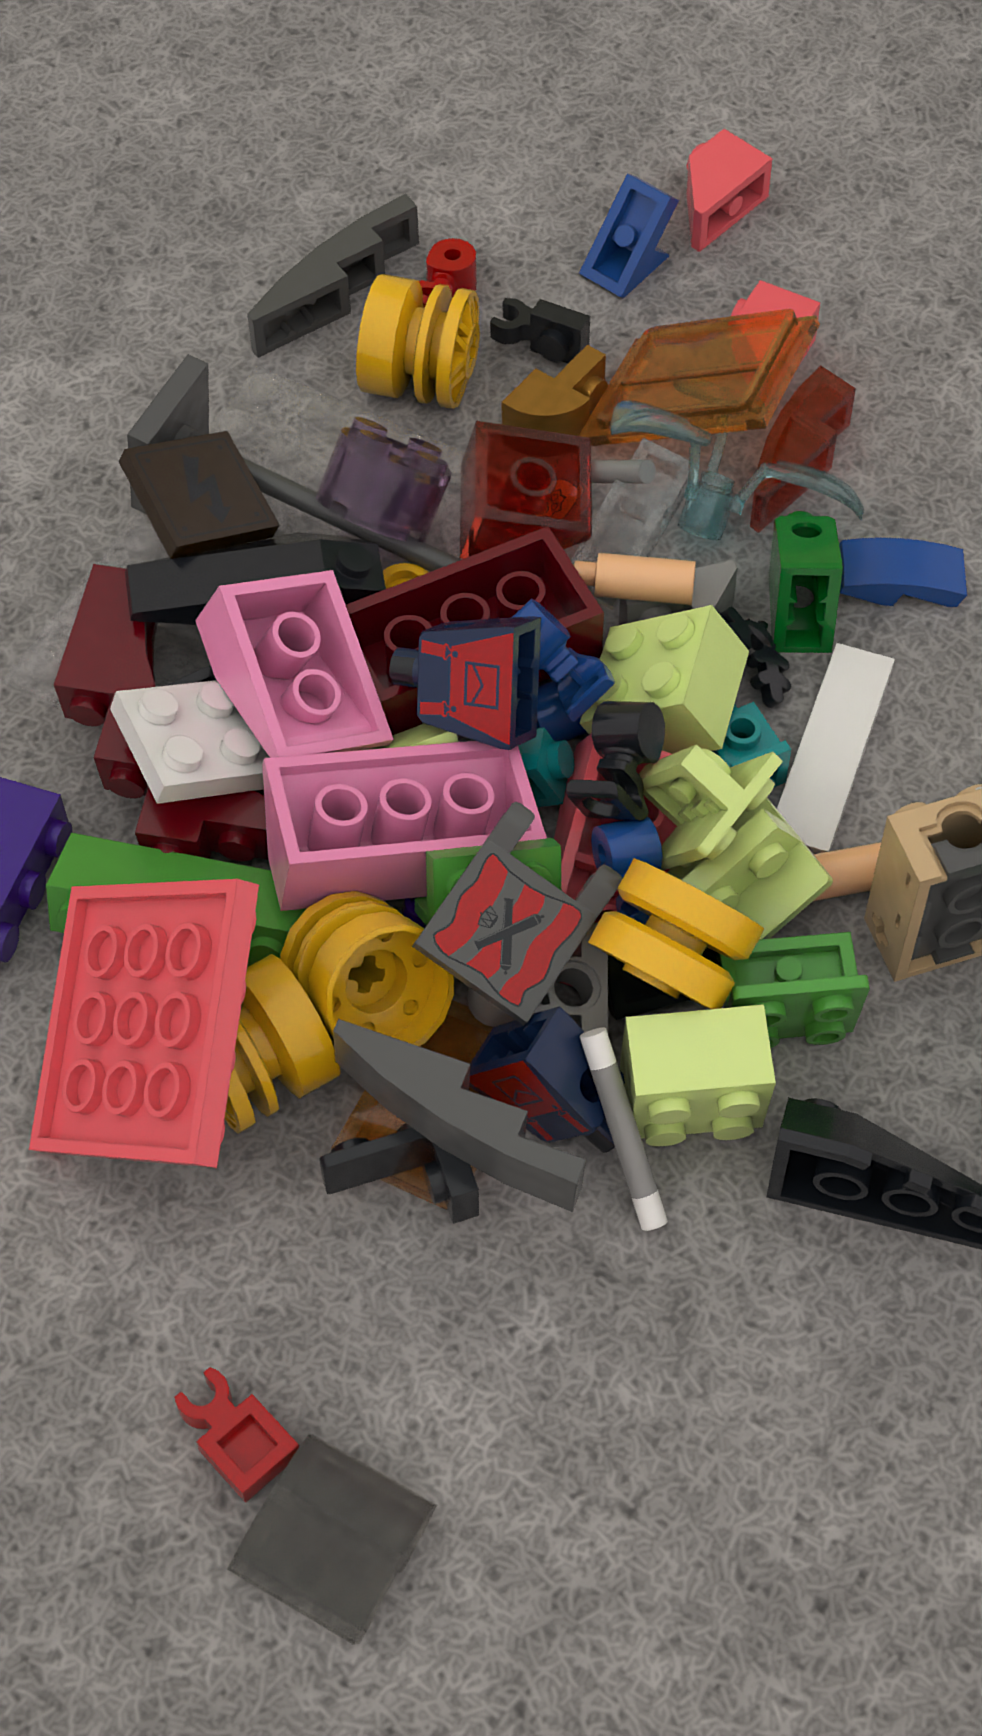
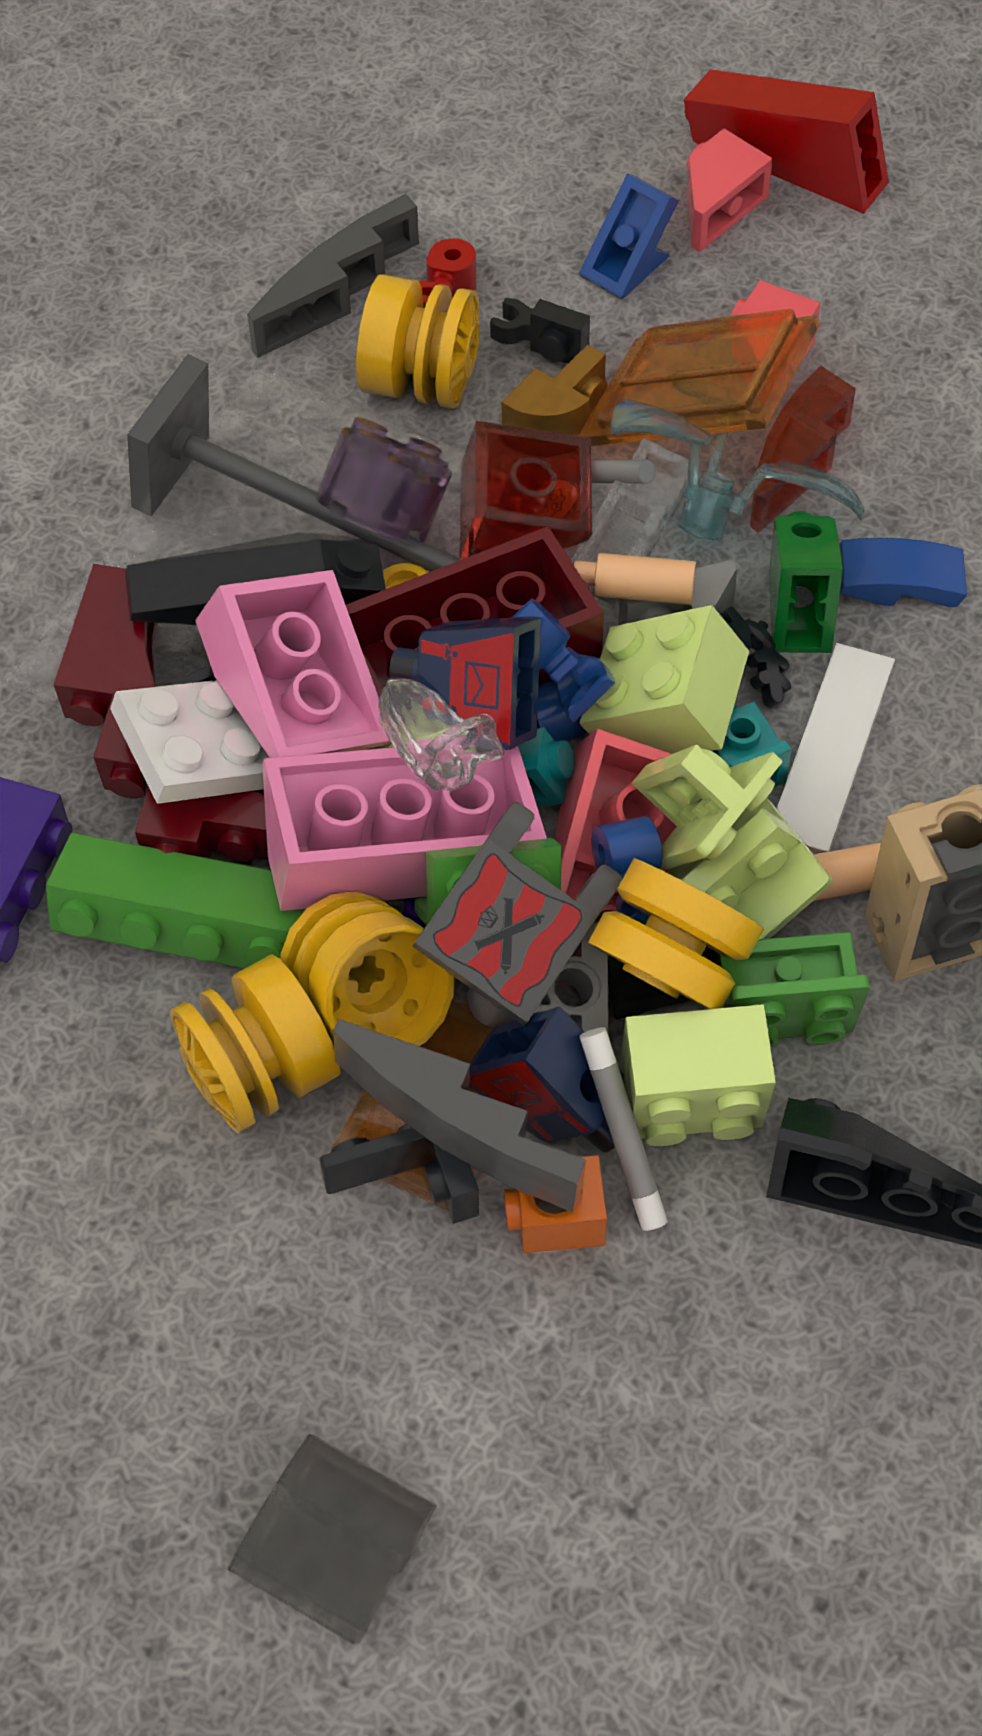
coral plate [29,879,259,1168] -> none
dark brown tile [119,431,280,559] -> none
red plate [174,1367,301,1503] -> none
black leg [566,701,665,821] -> none
none -> clear piece [378,678,504,791]
none -> orange brick [504,1155,607,1253]
none -> red slope [684,69,889,214]

